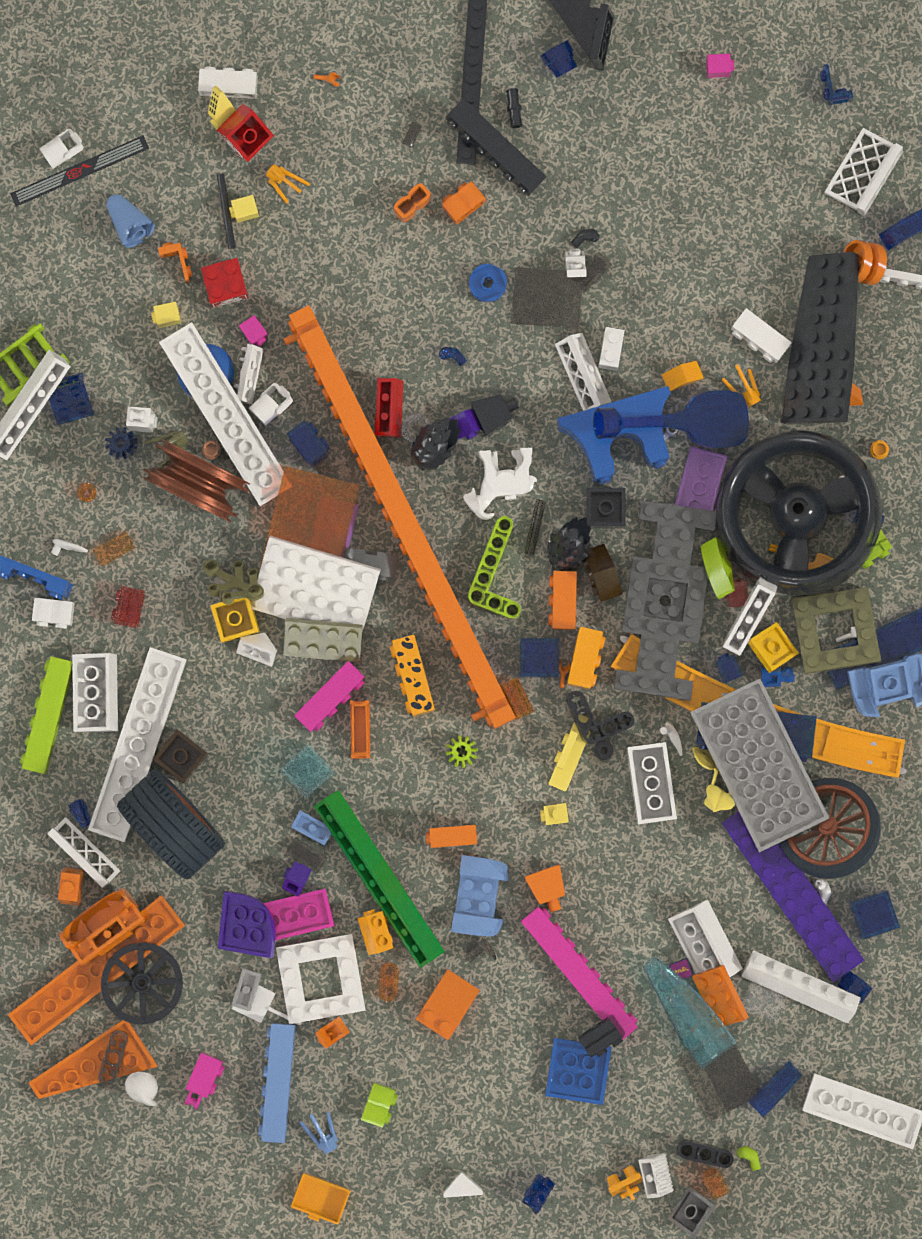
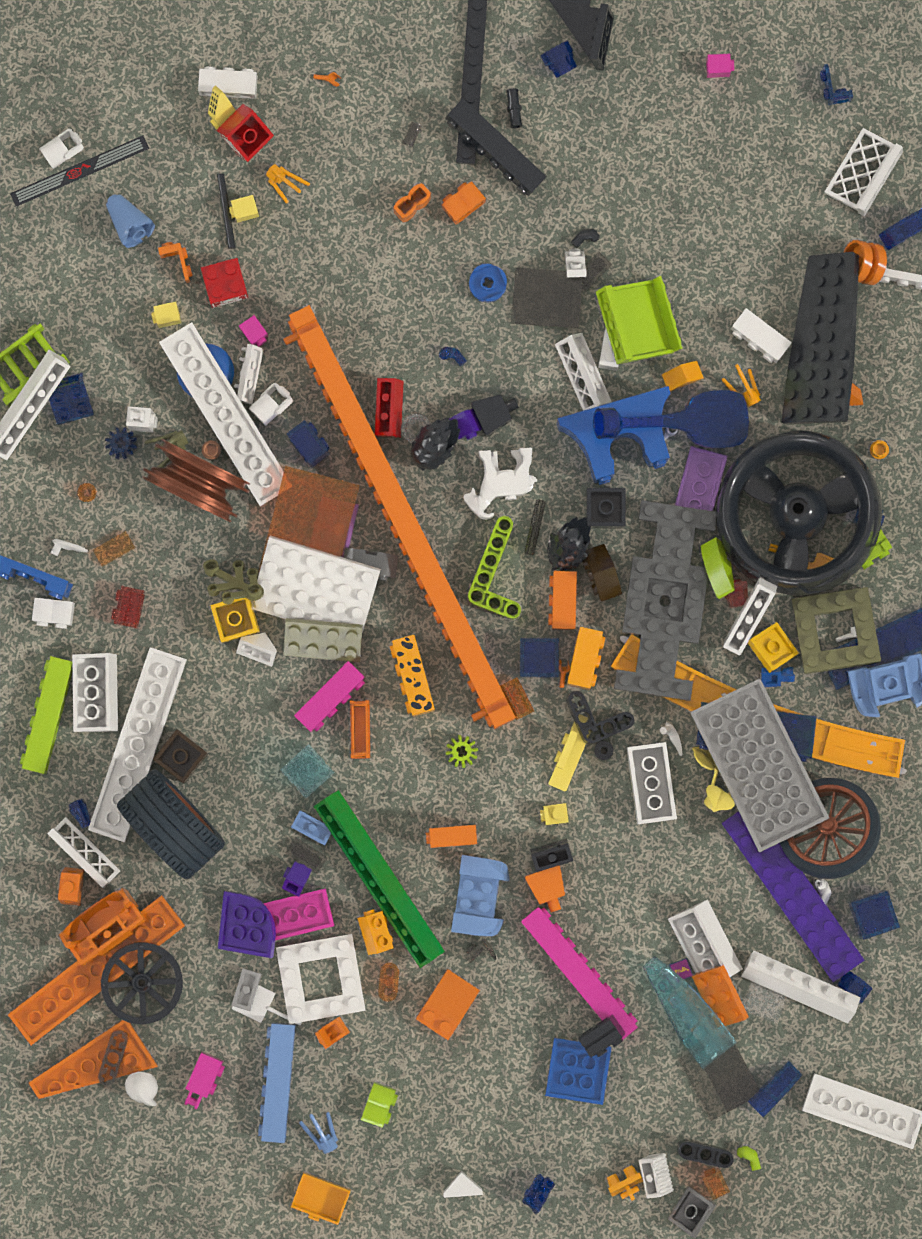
clear blue brick [715,653,743,684] -> none
none -> black brick [530,838,573,872]
none -> lime panel [596,276,682,365]

